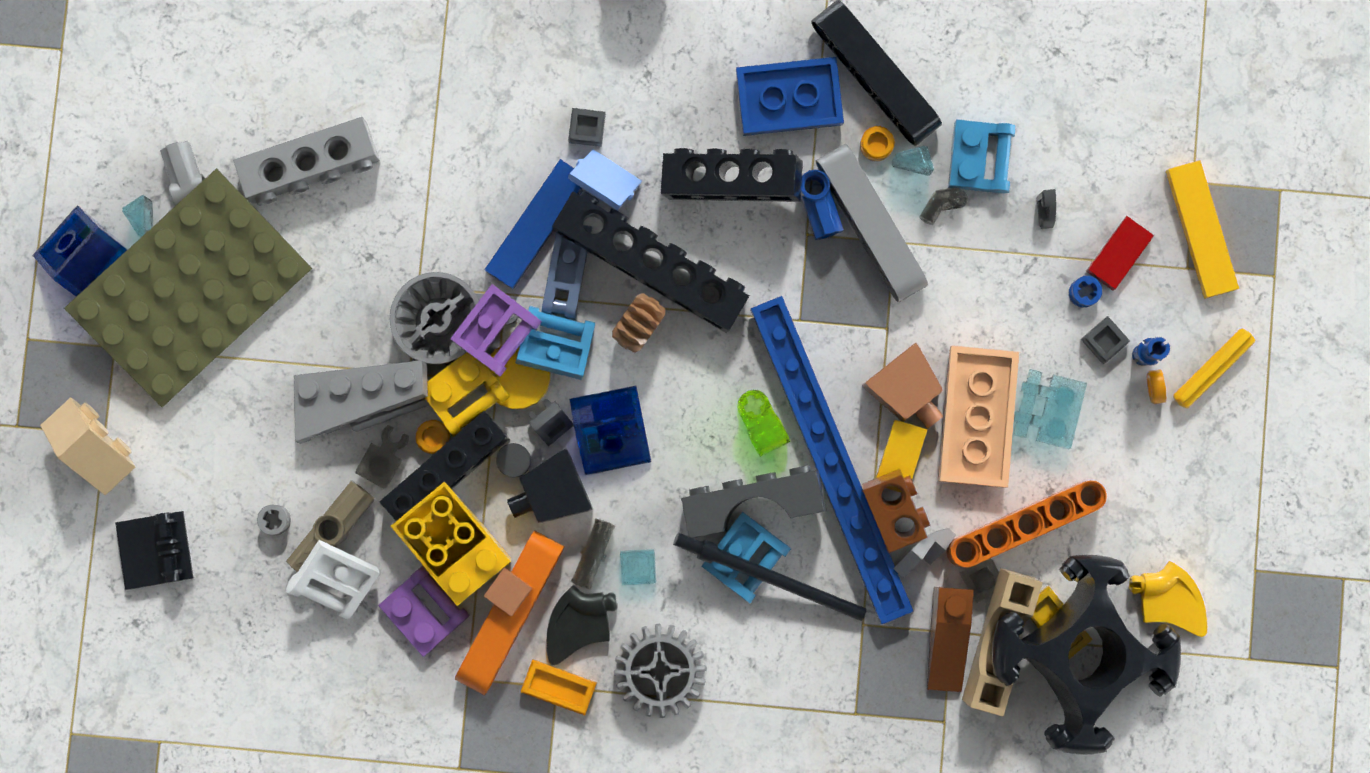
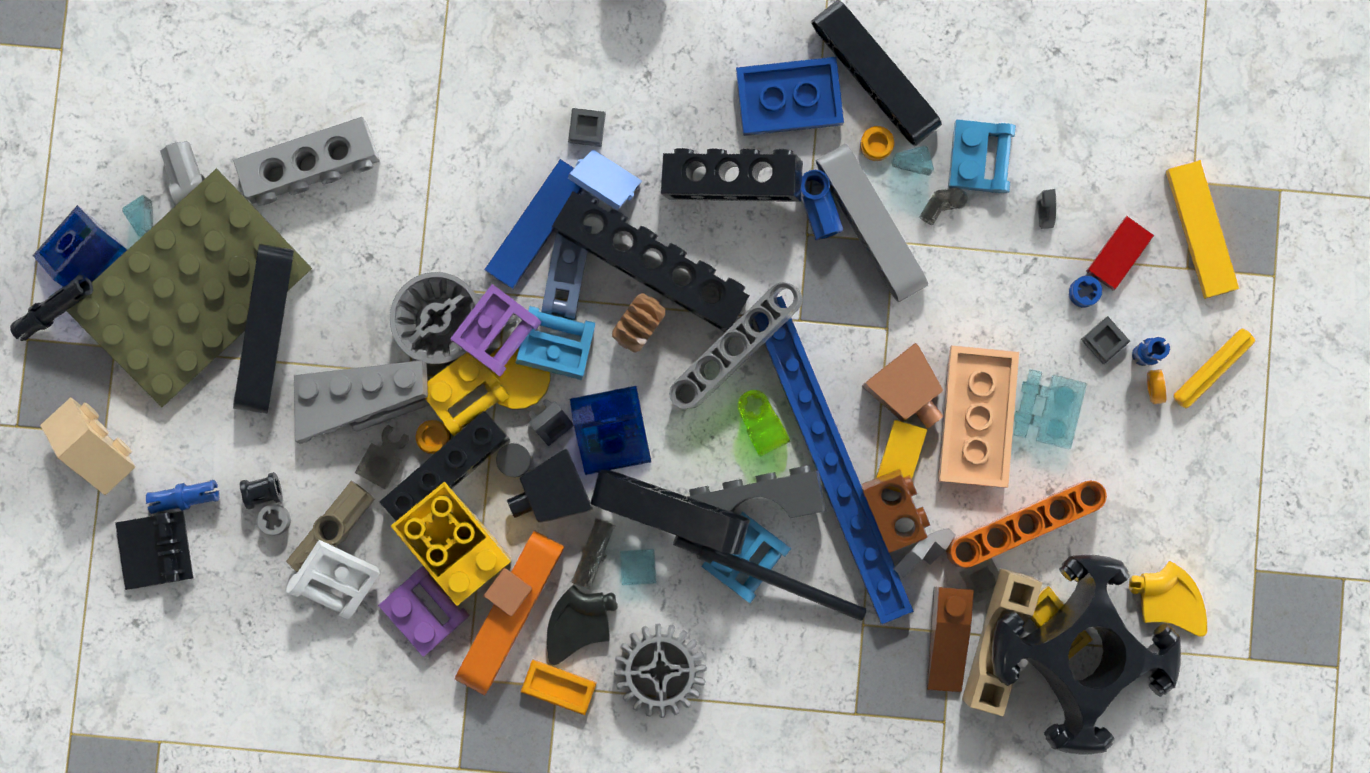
none -> black pin [10,275,94,341]
none -> blue pin [146,480,220,514]
none -> black beam [233,244,294,414]
none -> black bush [240,472,283,509]
none -> black beam [590,469,750,555]
none -> light grey beam [669,282,803,409]

